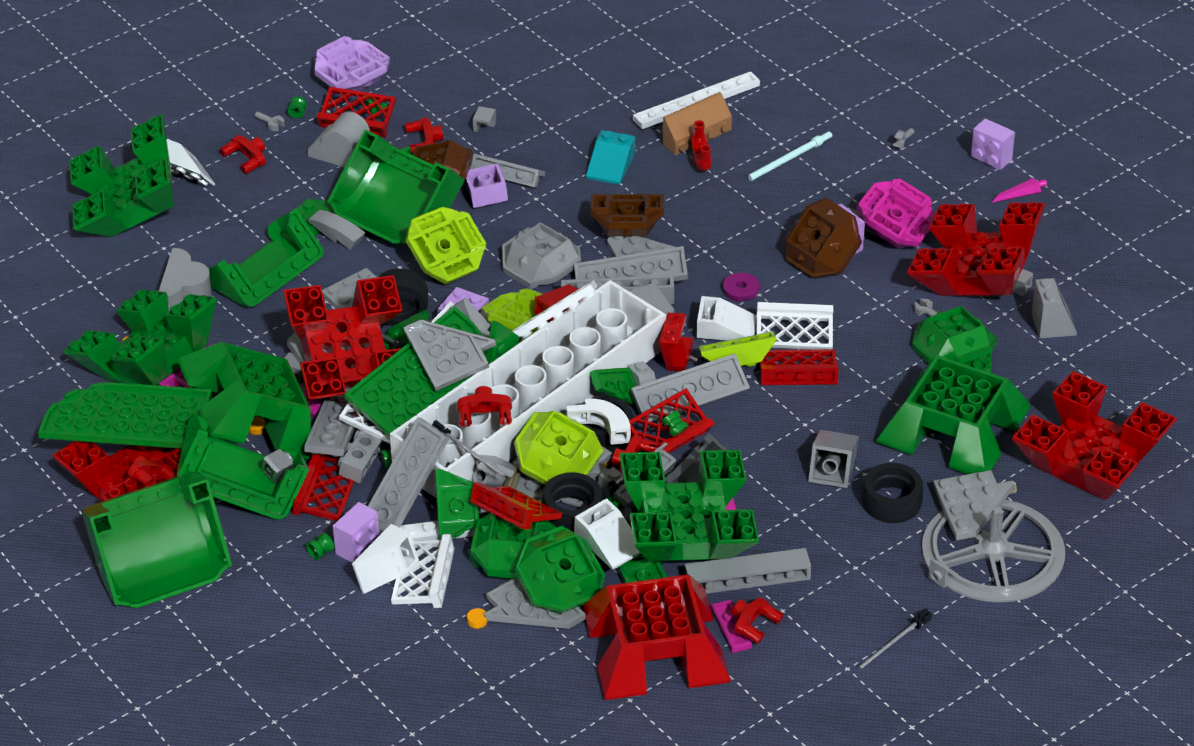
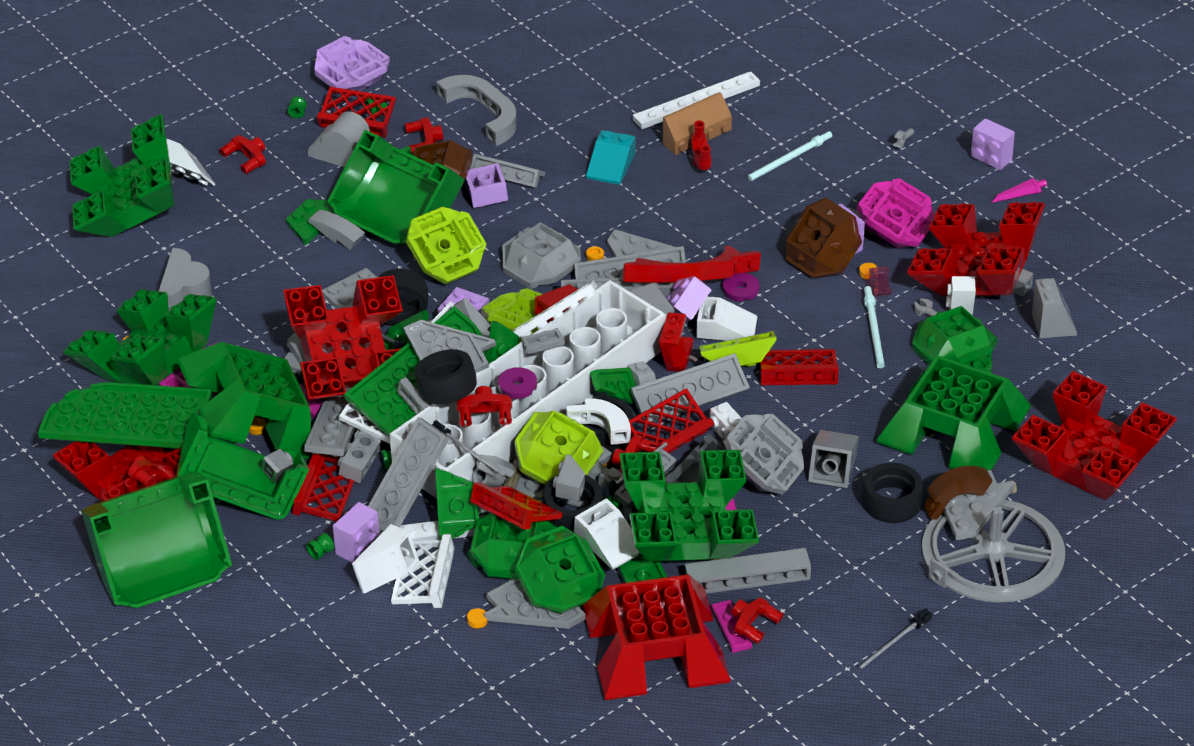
green windscreen [208,208,323,308] -> none
light grey bar [255,111,285,131] -> none
light grey panel [473,106,496,132] -> none
reddish brown piece [591,194,664,236] -> none
green wheel [662,410,689,437] -> none
white fence [757,302,833,349] -> none
none -> light grey tile [397,377,429,414]
none -> black tyre [414,349,477,405]
none -> light grey arch [436,75,517,146]
none -> magenta tile [498,367,537,399]
none -> light grey tile [521,328,565,354]
none -> light grey slope [553,454,585,502]
none -> light orange tile [586,246,604,261]
none -> red slope [622,246,761,282]
none -> lavender brick [665,276,711,321]
none -> white brick [710,402,742,441]
none -> light grey piece [723,414,804,495]
none -> light orange tile [859,263,878,280]
none -> light aqua bar [864,286,885,368]
none -> clear pink panel [868,266,892,297]
none -> reddish brown arch [924,466,993,520]
none -> white brick [946,276,976,315]

